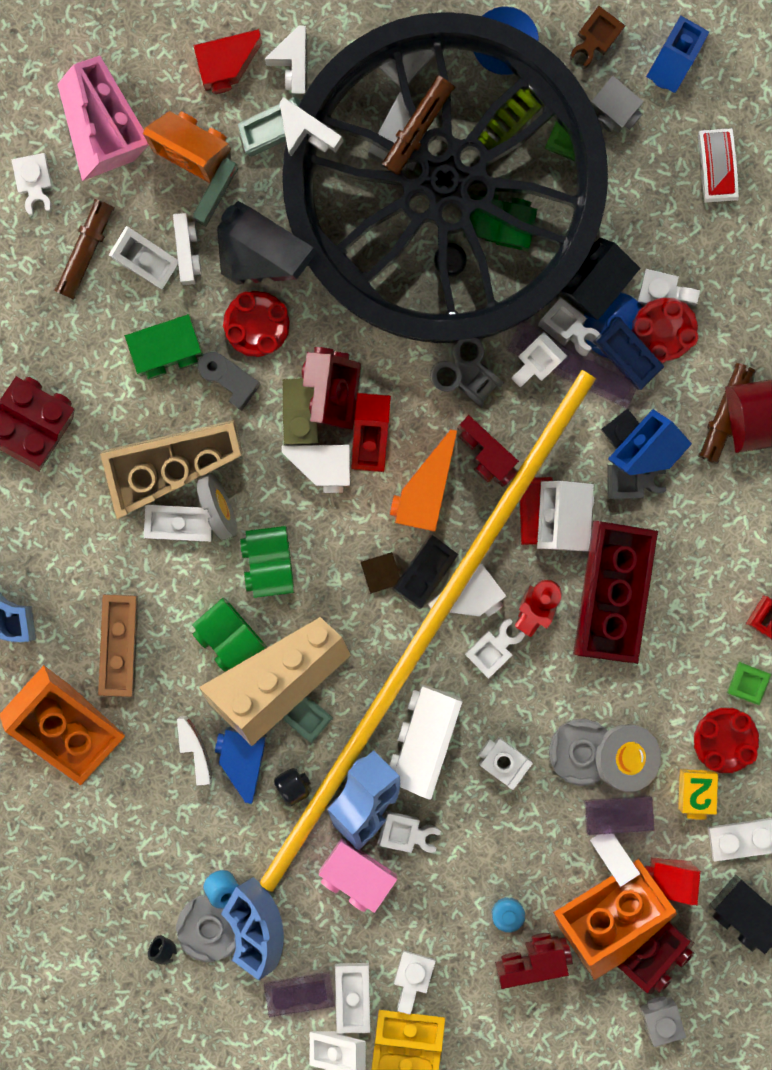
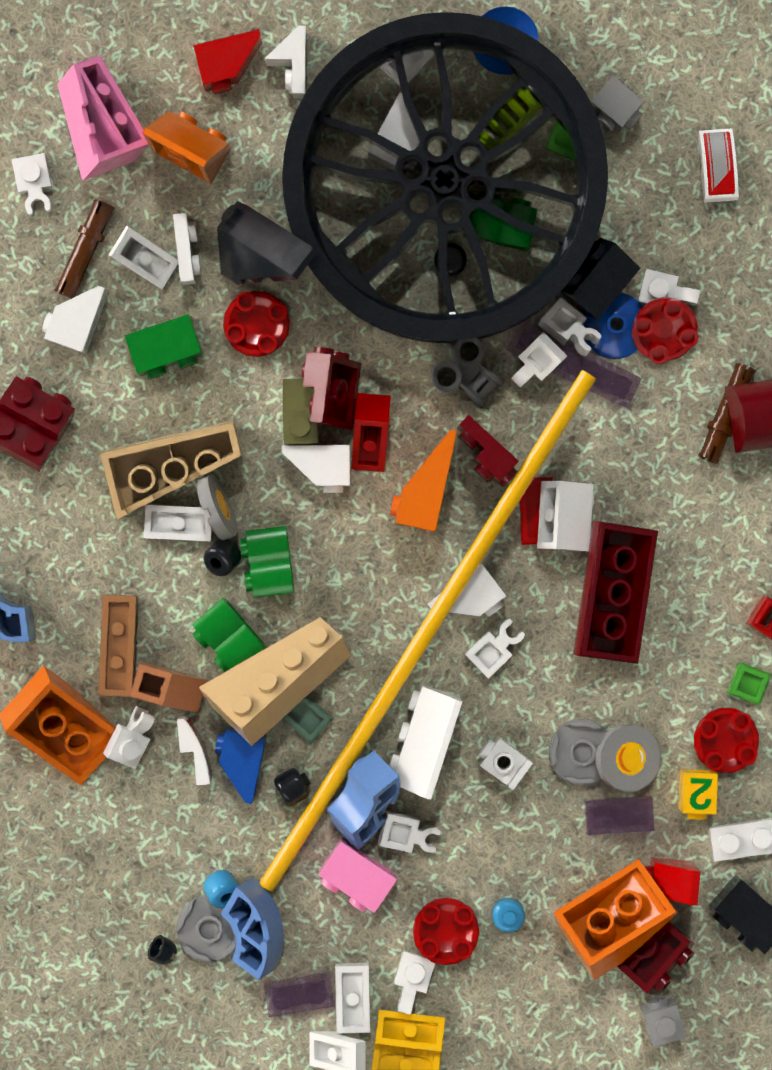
sand green tile [193,158,238,227] -> none
dark grey leg [198,352,261,411] -> none
tile [238,97,300,157] -> none
white slope [280,97,343,156] -> none
dark brown tile [361,552,400,594] -> none
reddish brown pin [381,75,456,176] -> none
black plate [392,535,459,609] -> none
dark red plate [495,933,573,989] -> none
red hips [515,580,562,637] -> none
reddish brown plate [570,6,626,69] -> none
white sticker [590,828,640,887] -> none
dark blue plate [593,318,665,390] -> none
black plate [600,409,640,449] -> none
dark grey plate [607,465,666,499] -> none
blue slope [608,409,692,475] -> none
blue slope [646,15,709,93] -> none
none -> white slope [42,286,109,355]
none -> white plate [103,706,155,769]
none -> nougat slope [130,661,208,713]
none -> black piece [203,539,242,577]
none -> red dish [413,897,479,965]

